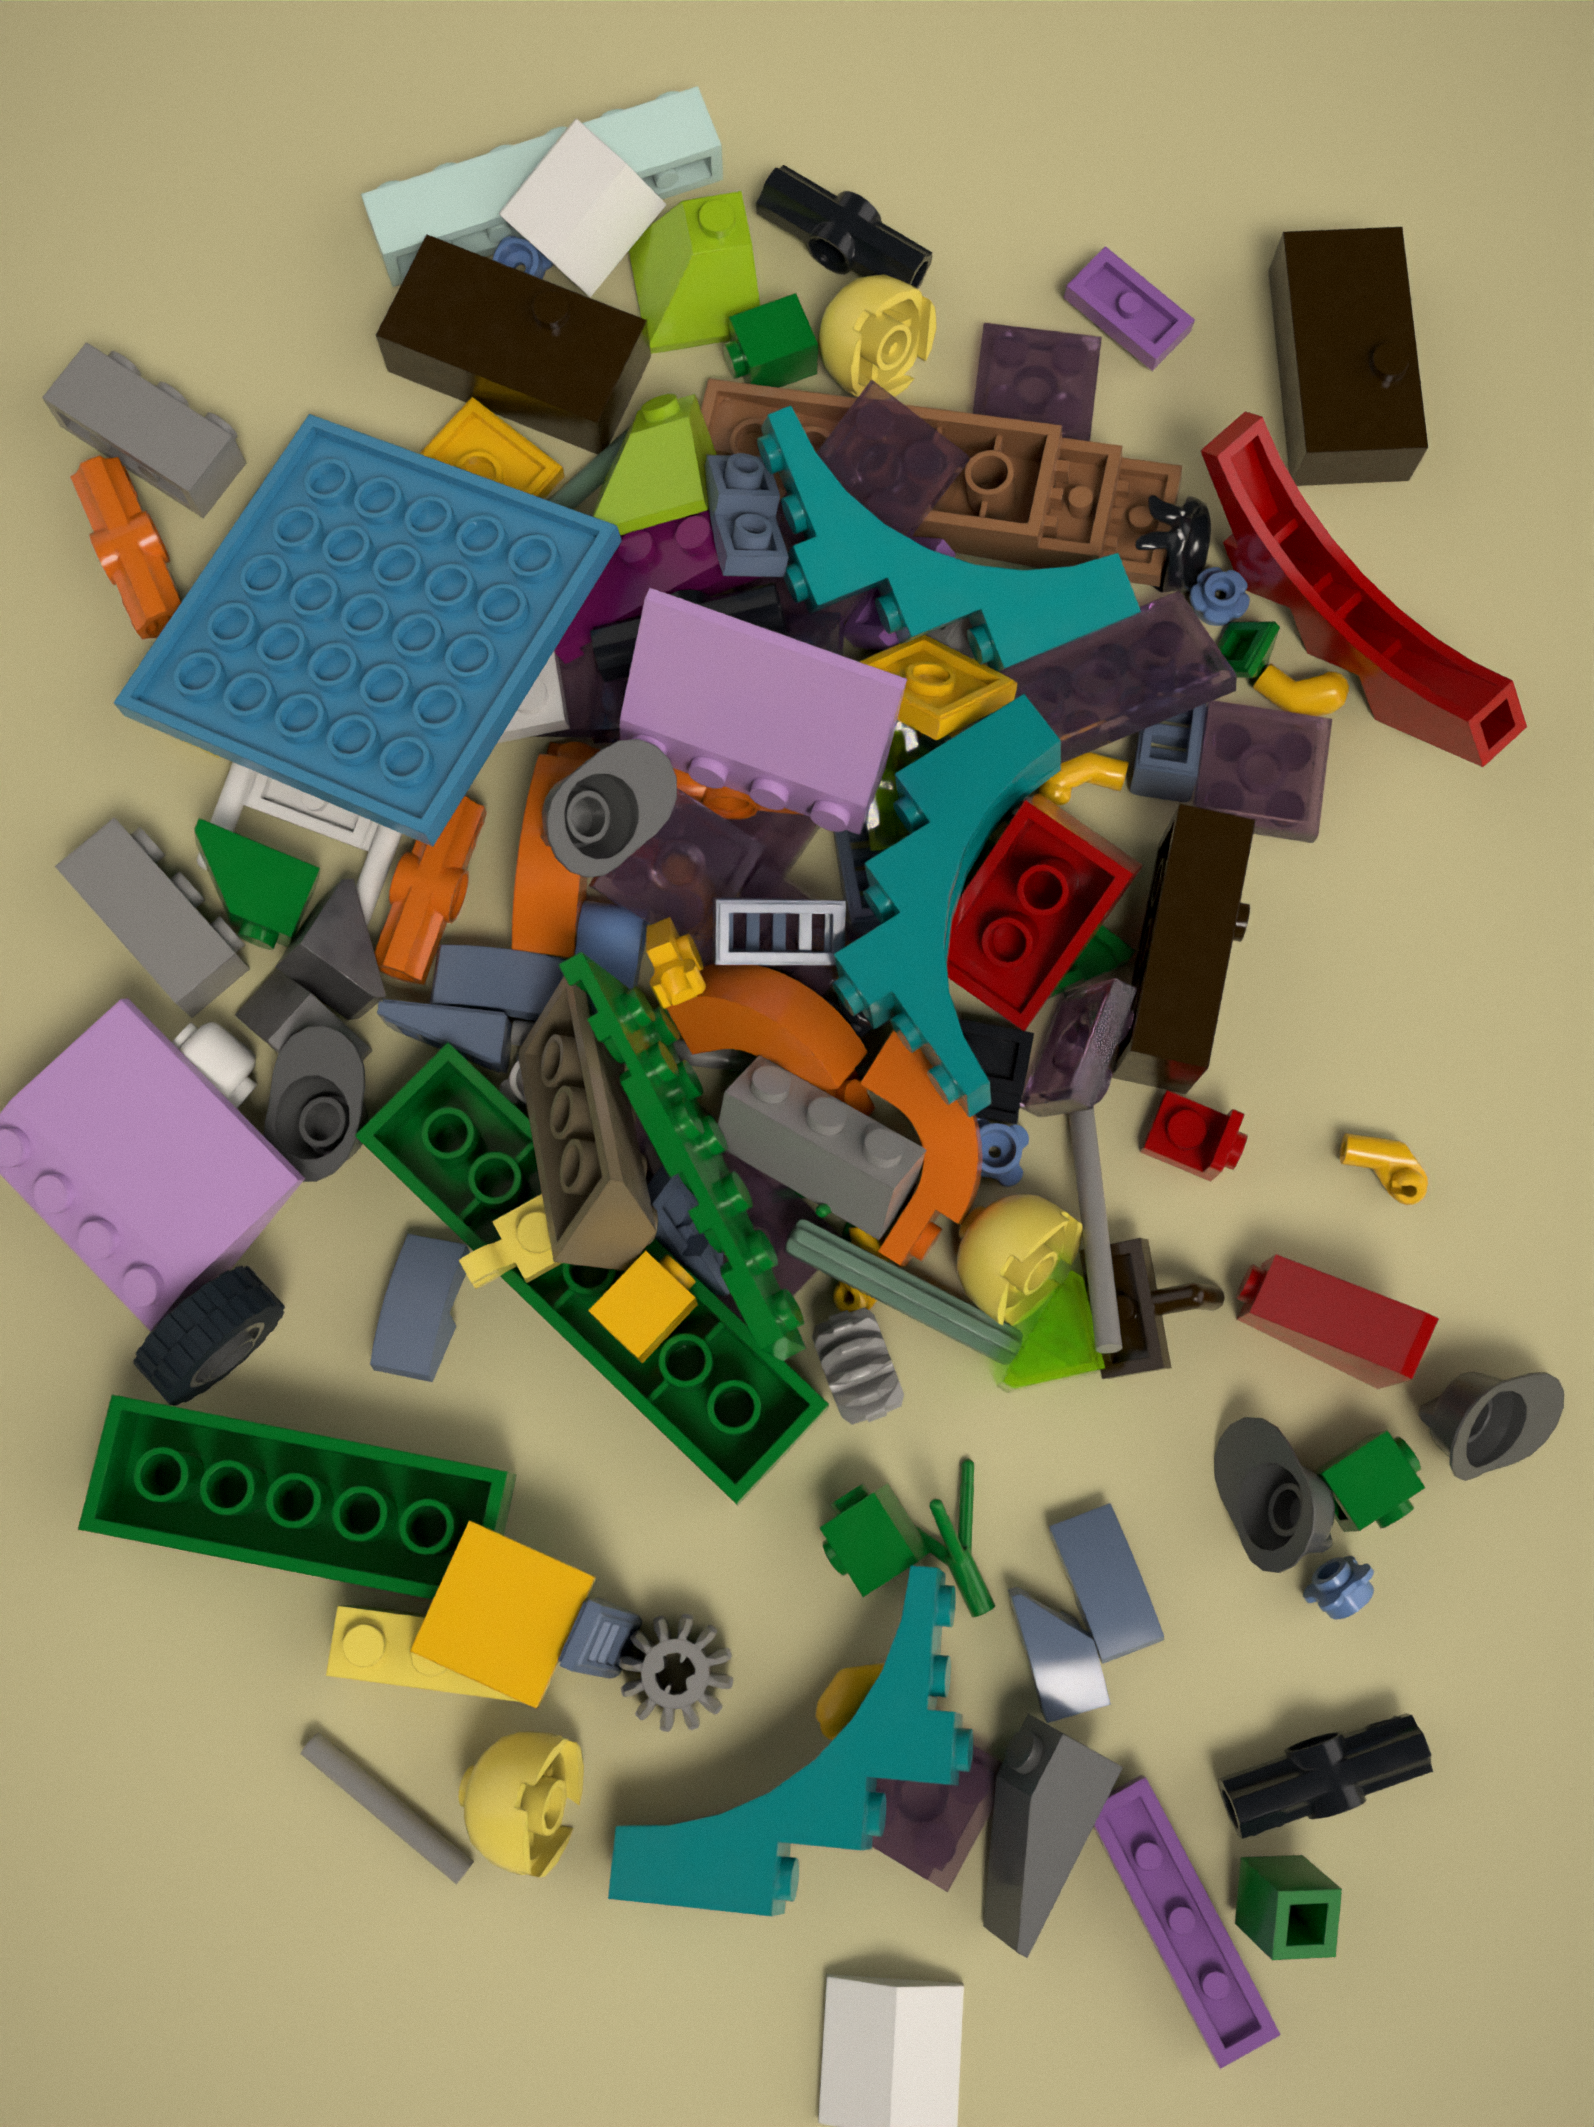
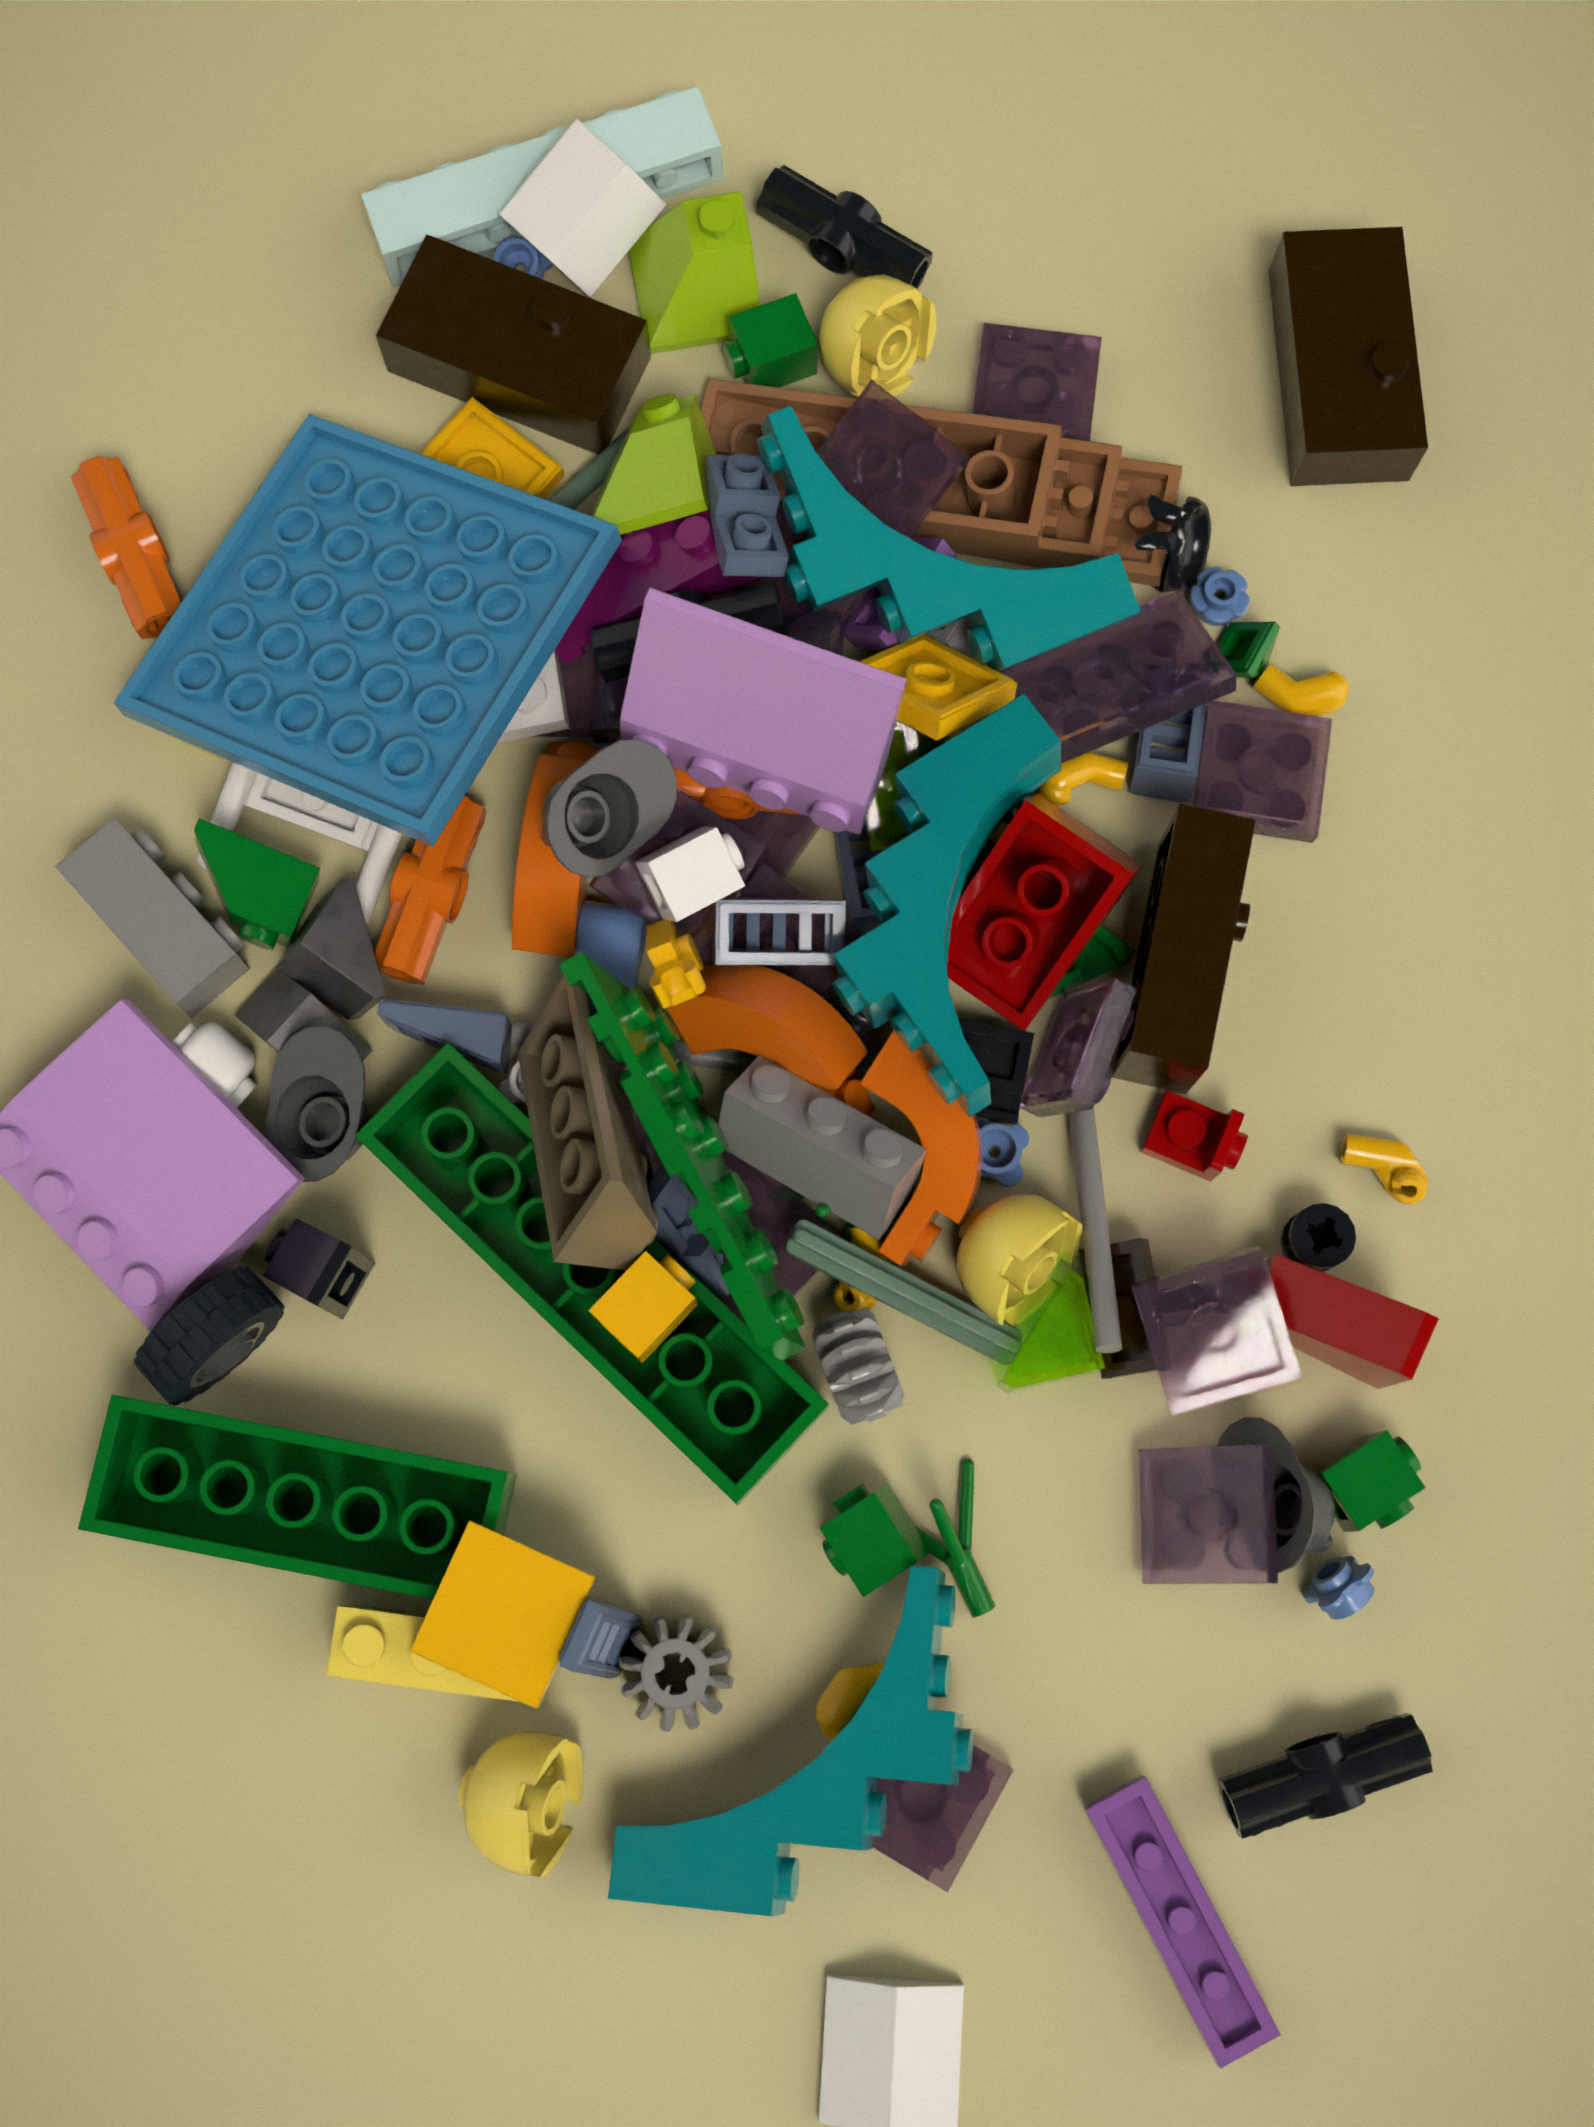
light grey brick [42,342,246,519] -> none
light grey bar [301,1732,474,1884] -> none
sand blue slope [370,1234,470,1382] -> none
sand blue slope [430,944,567,1022] -> none
light yellow plate [459,1194,562,1289] -> none
dark grey slope [983,1714,1123,1958] -> none
sand blue slope [1008,1587,1111,1723] -> none
sand blue slope [1049,1503,1164,1664] -> none
medium lavender plate [1064,246,1195,371] -> none
red arch [1200,411,1527,767] -> none
green brick [1235,1855,1342,1960] -> none
dark grey piece [1418,1372,1564,1481] -> none
none -> black slope [262,1218,375,1320]
none -> white brick [634,827,745,922]
none -> plate [1130,1246,1302,1416]
none -> plate [1139,1444,1278,1584]
none -> black wheel [1280,1203,1356,1272]

